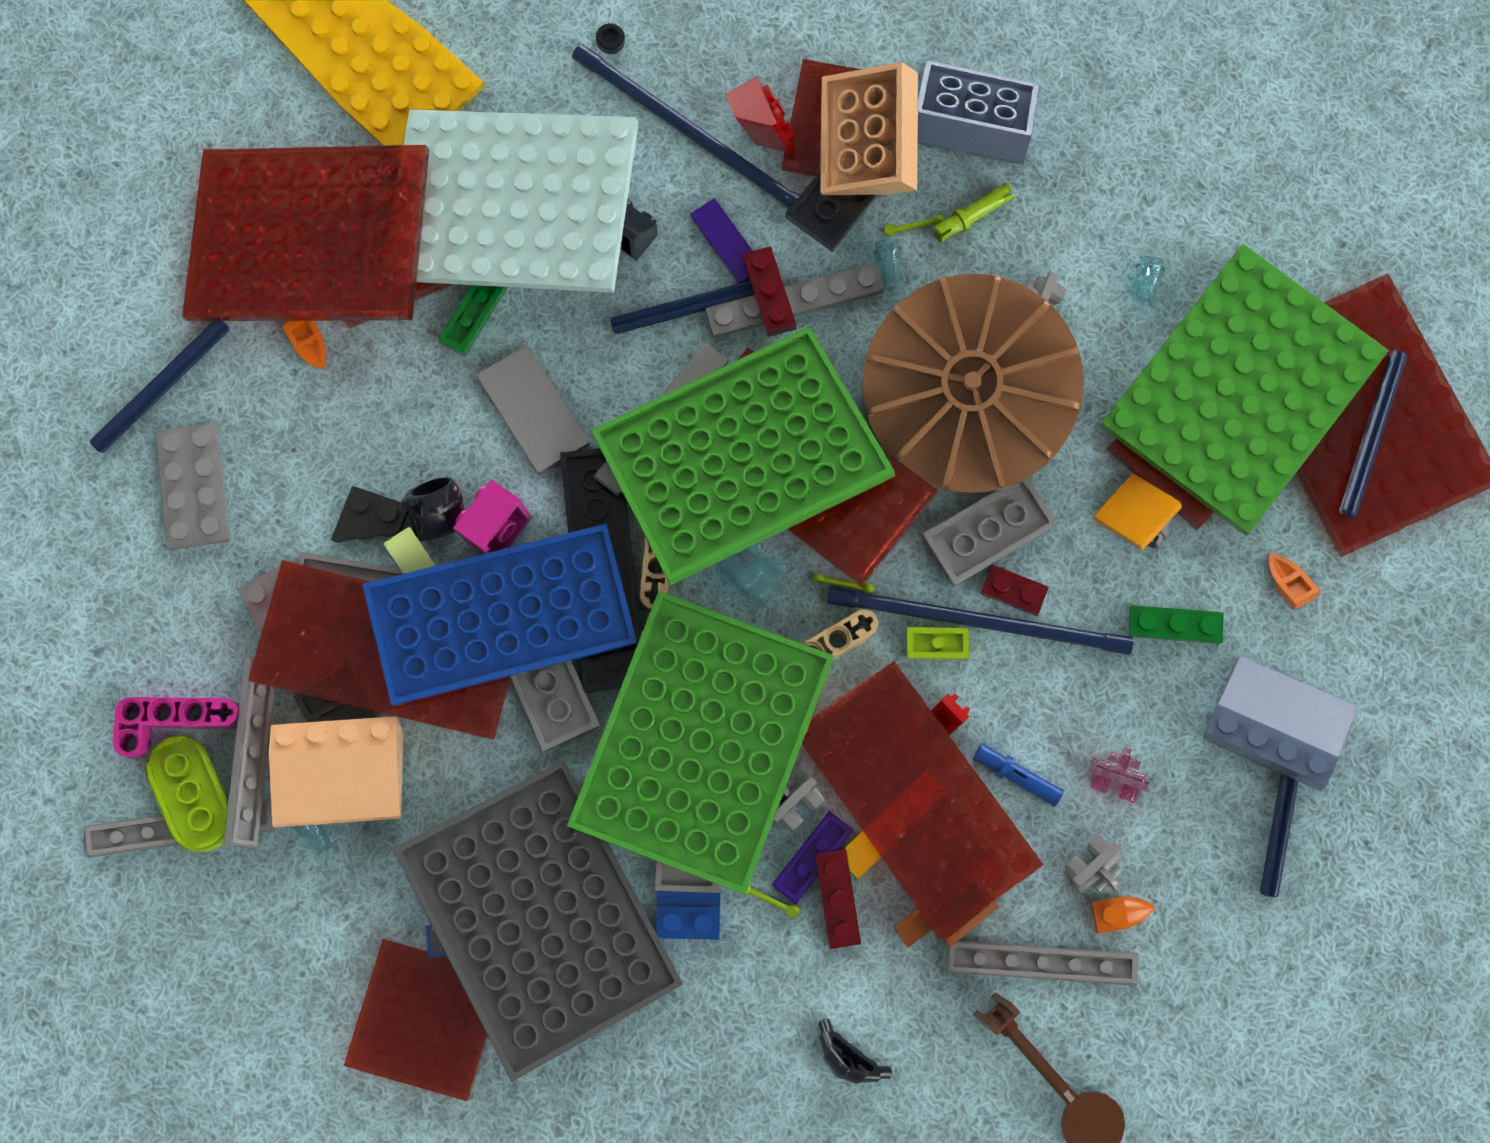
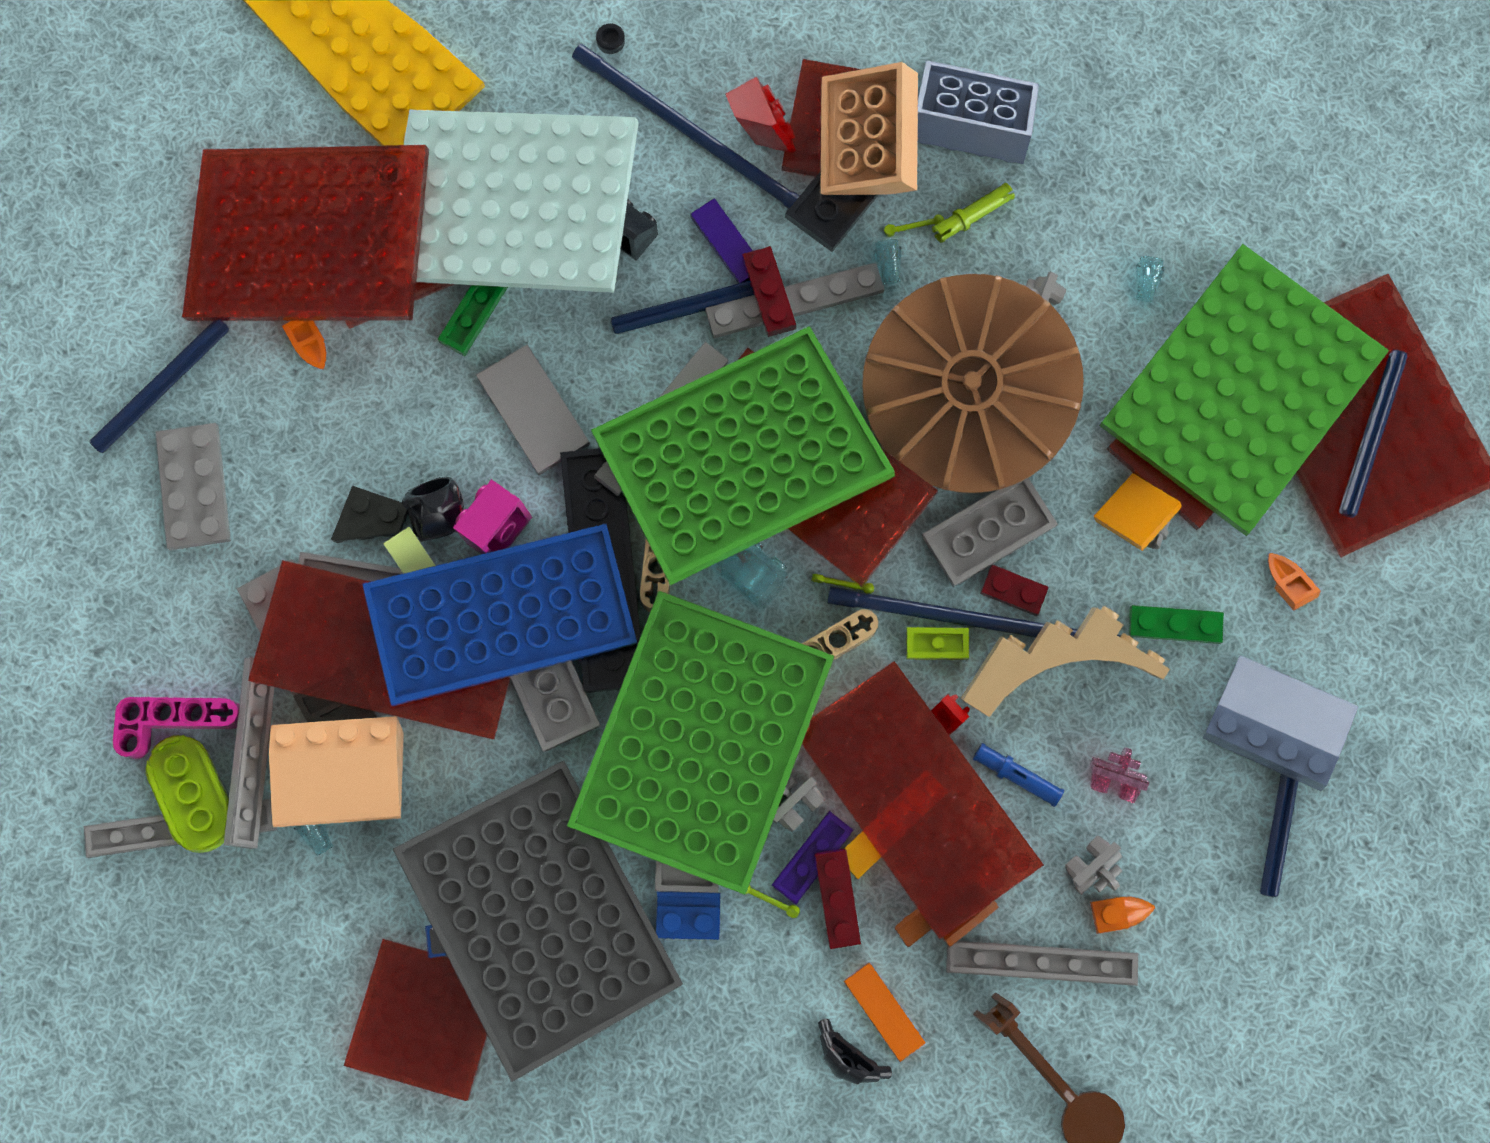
none -> orange tile [844,963,926,1062]
none -> tan arch [961,606,1170,717]

